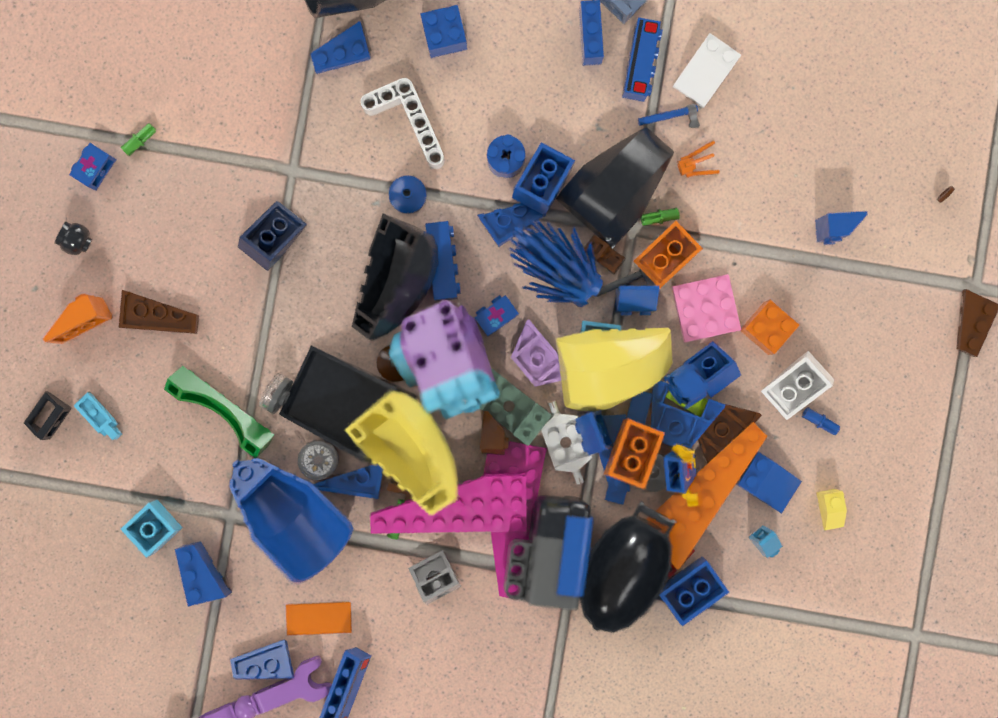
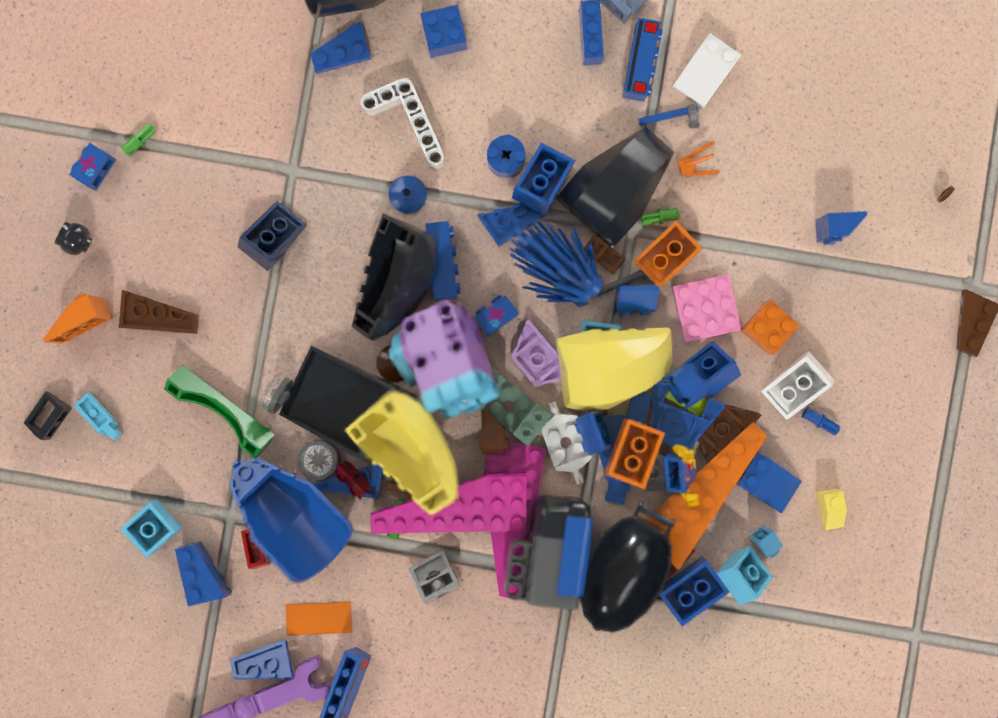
none -> red slope [241,529,270,569]
none -> dark red hinge [334,460,372,500]
none -> medium azure brick [717,546,773,605]

